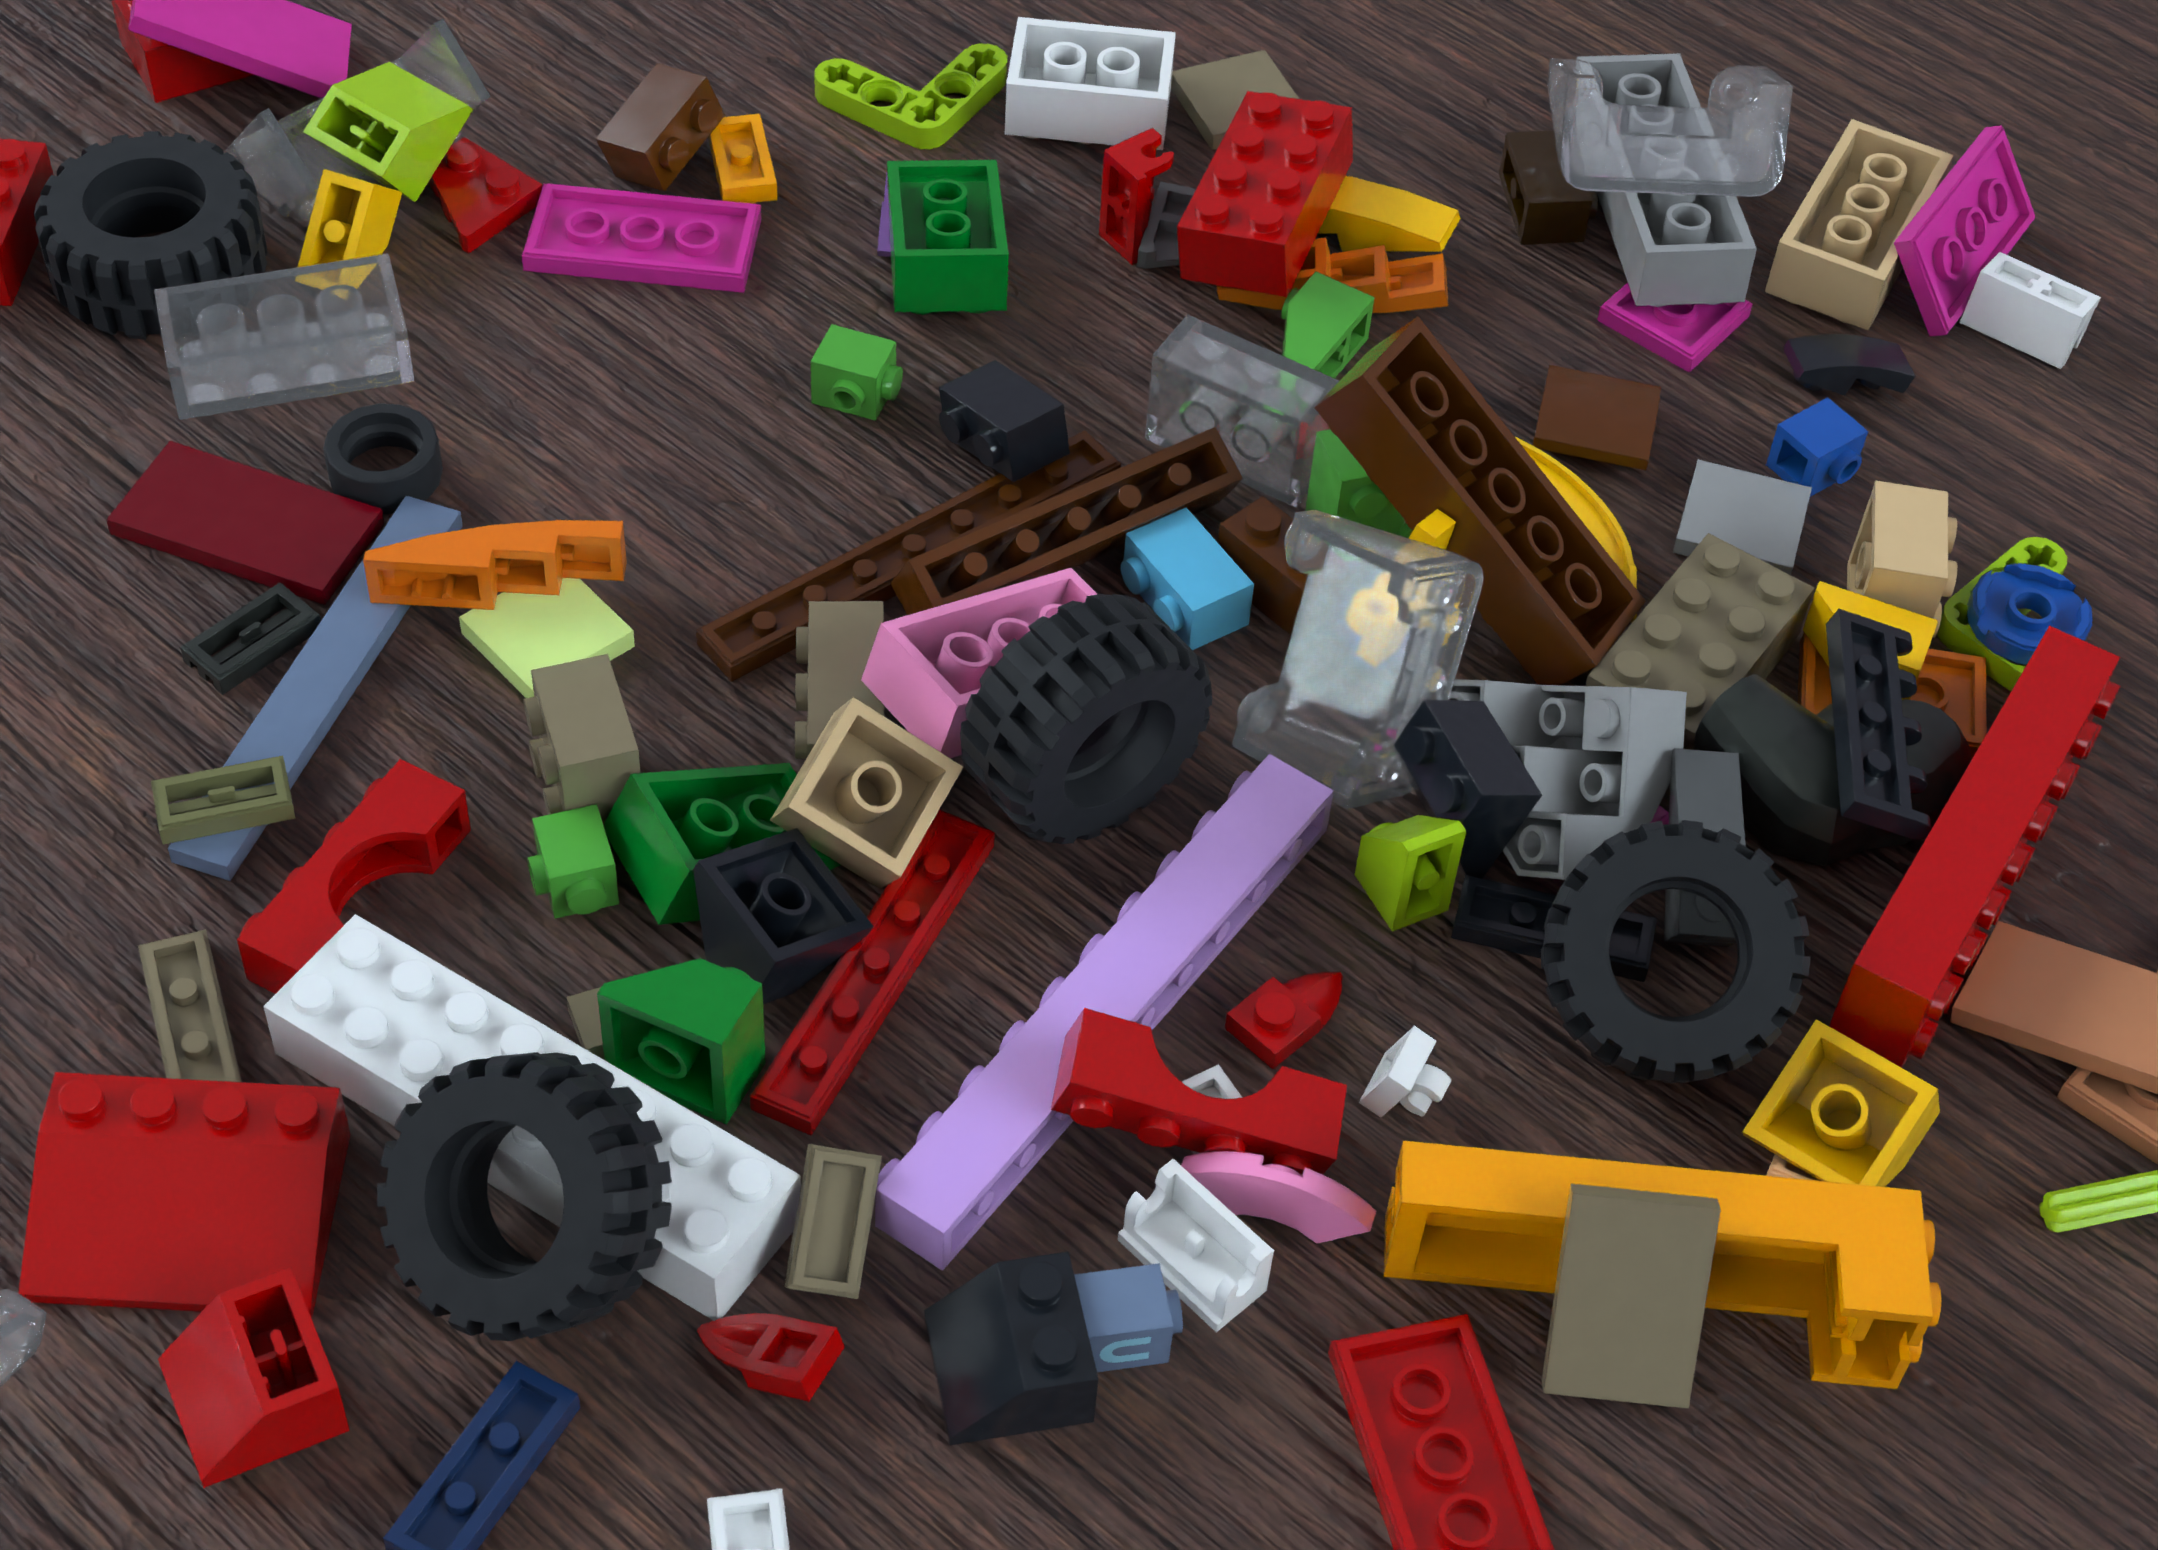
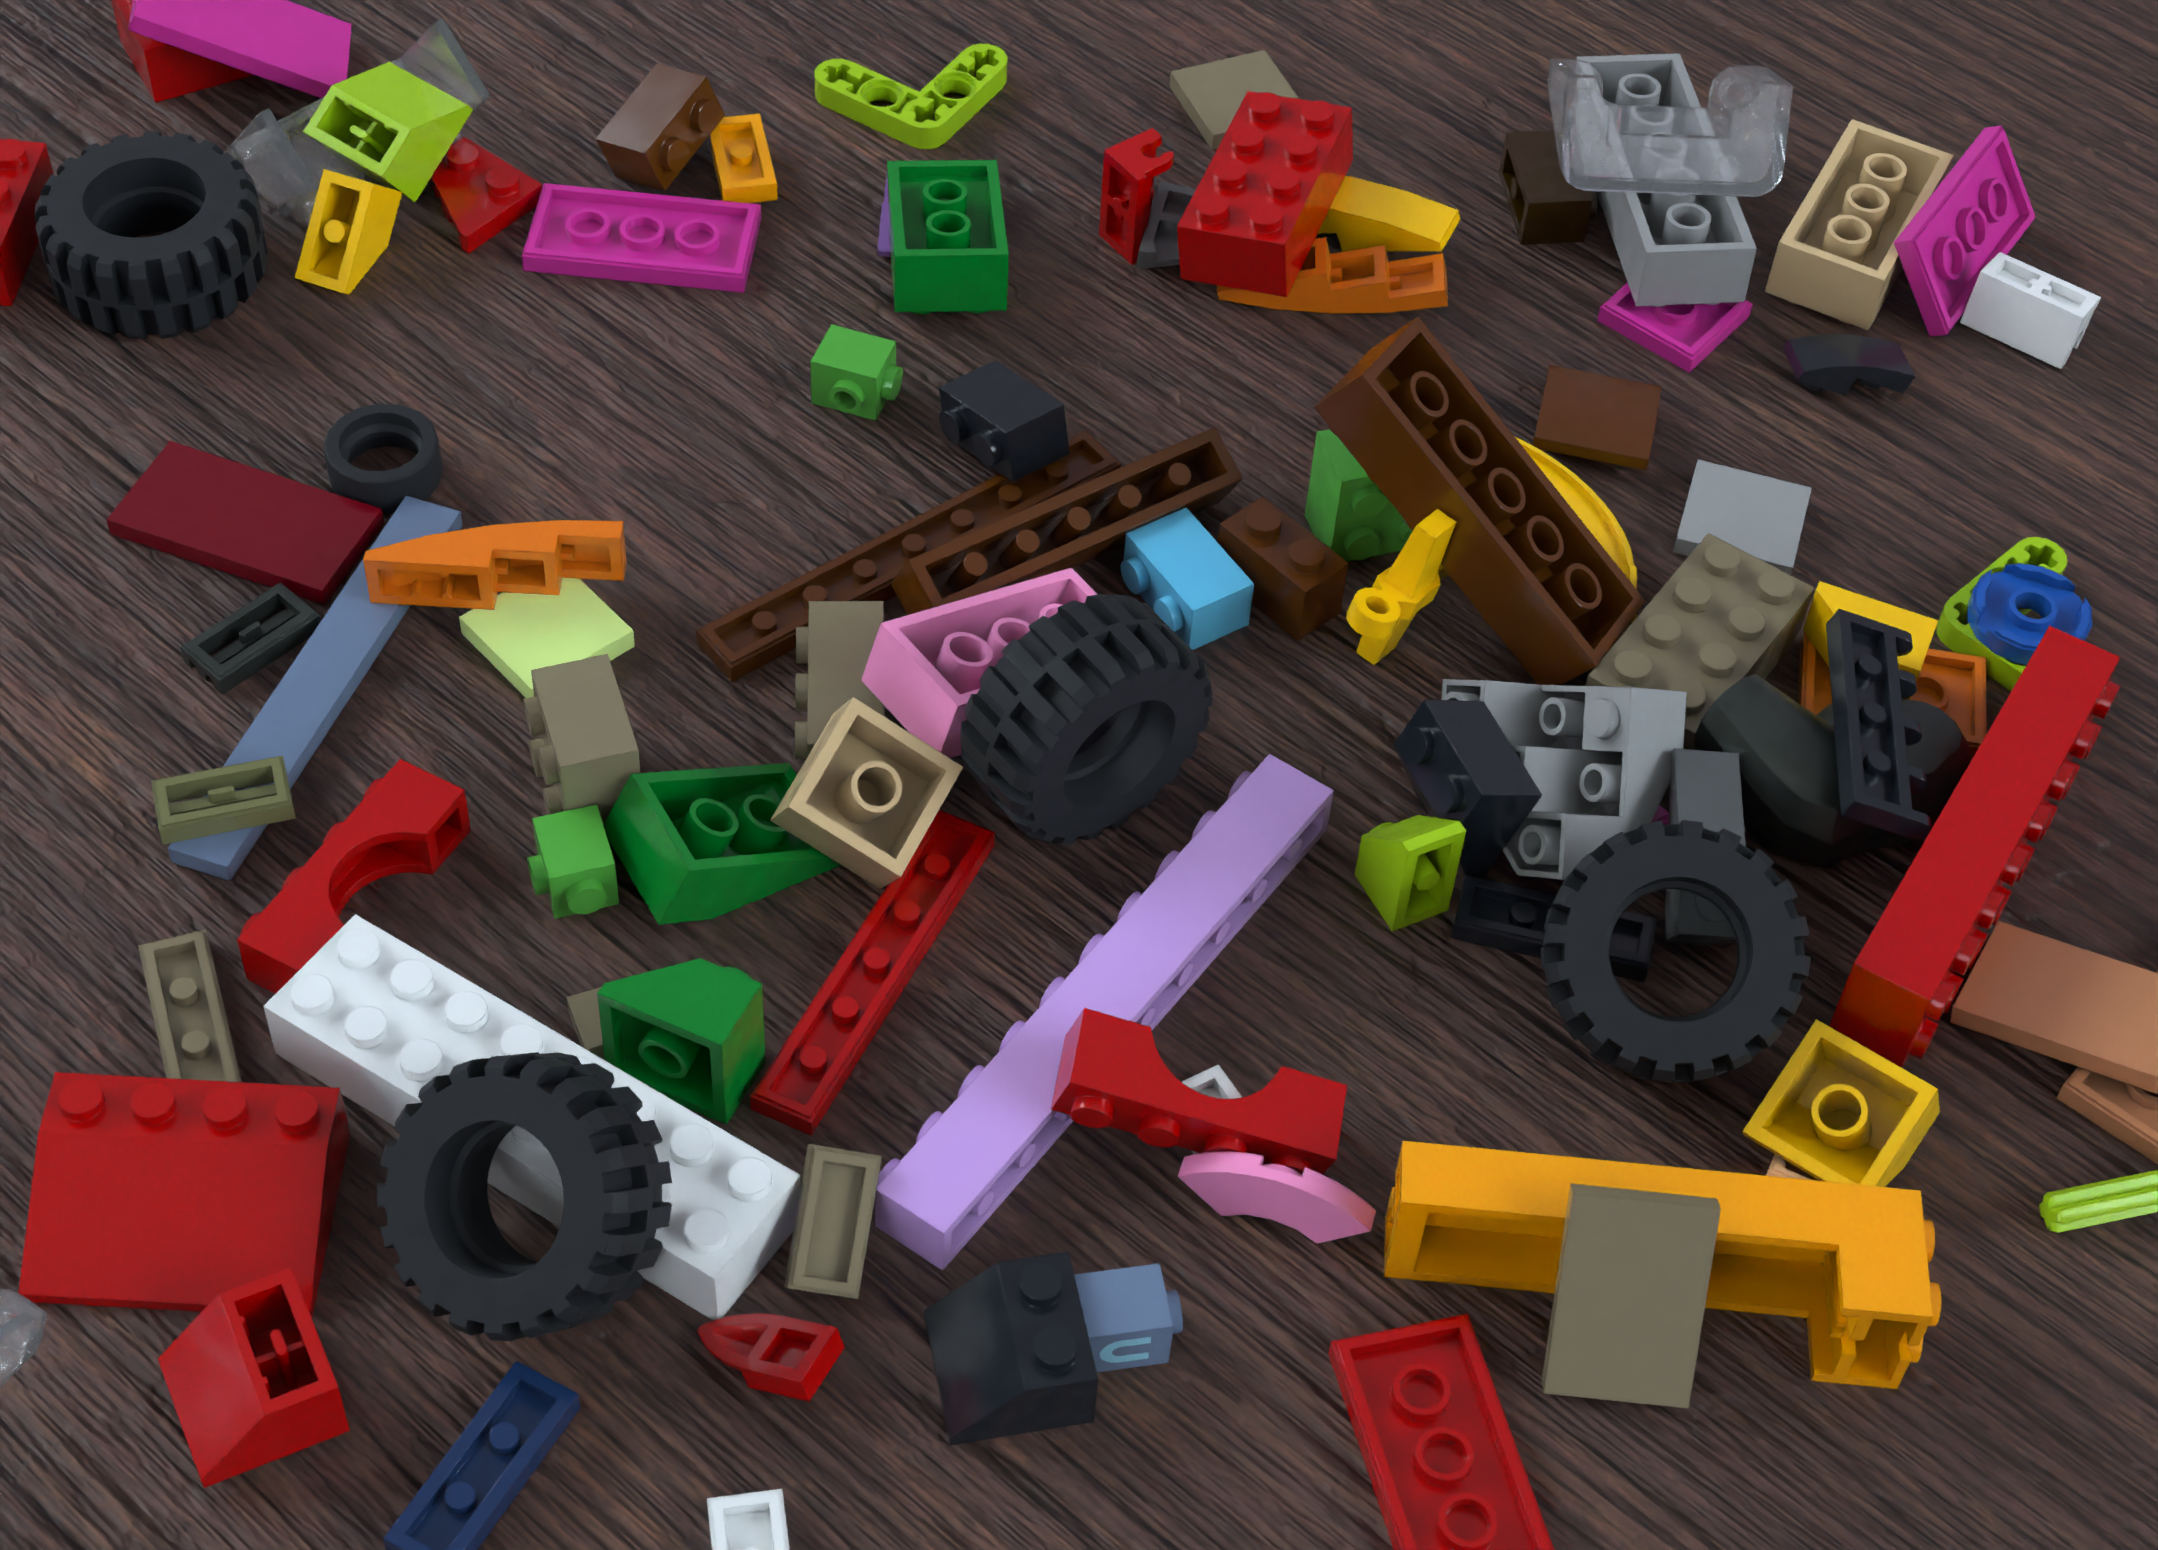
clear brick [154,253,415,420] -> none
black slope [693,828,873,1005] -> none
white brick [1005,17,1176,150] -> none
white hinge [1117,1159,1274,1332] -> none
clear brick [1145,314,1339,508] -> none
red plate [1225,972,1343,1069] -> none
clear windscreen [1232,510,1484,809] -> none
bright green slope [1276,271,1375,436] -> none
white tile [1359,1026,1451,1117] -> none
blue brick [1766,397,1868,497] -> none
tan brick [1847,480,1958,638] -> none

